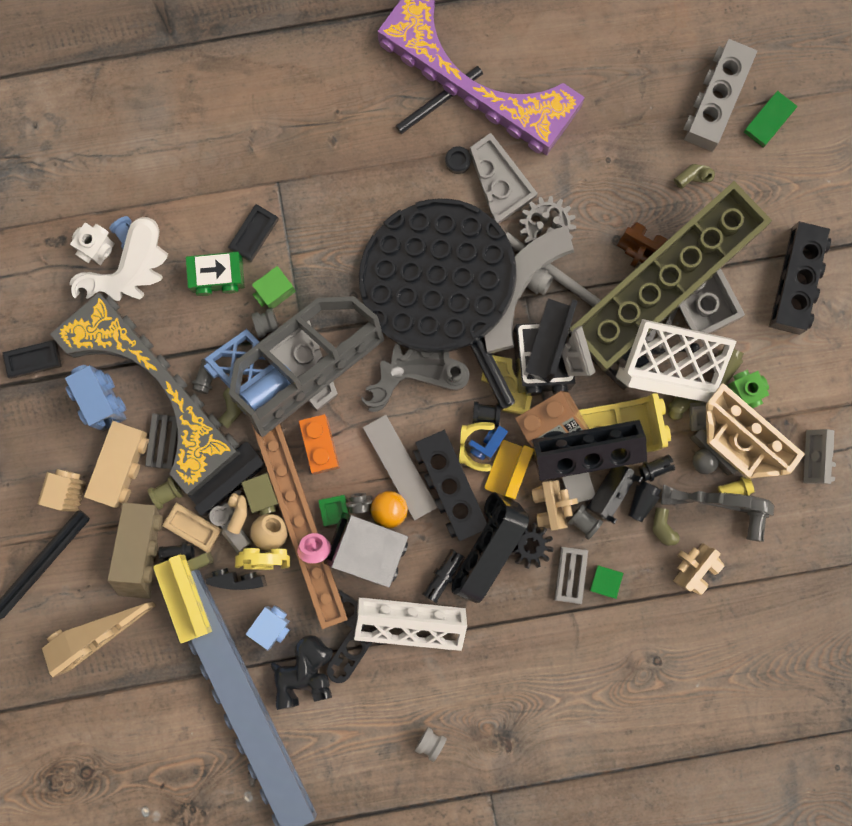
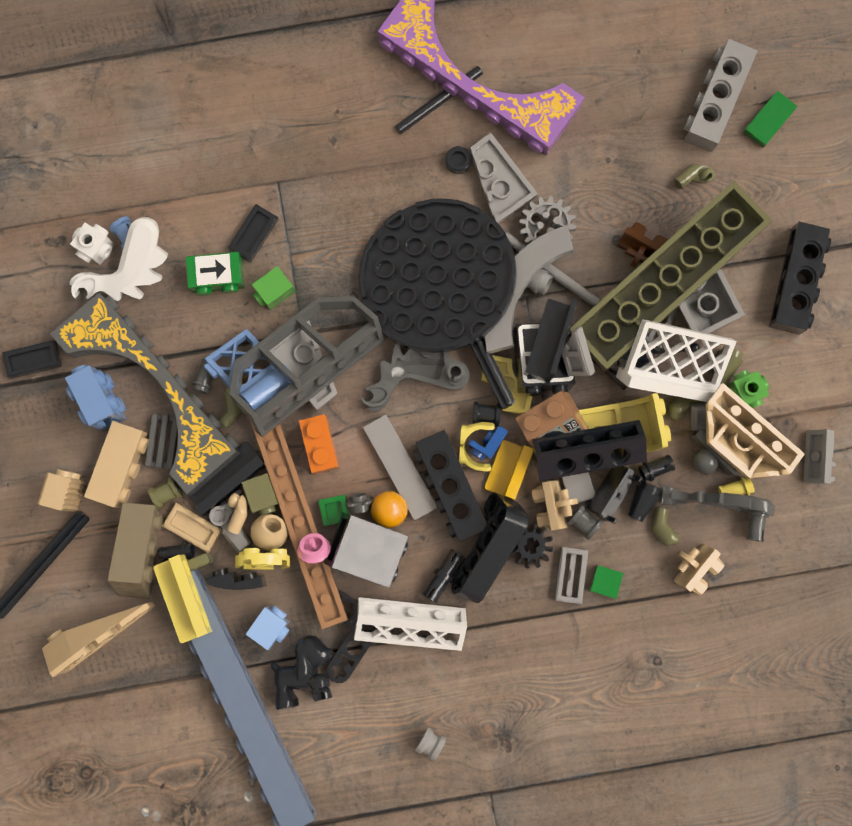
dark grey wheel [252,308,279,339] -> none

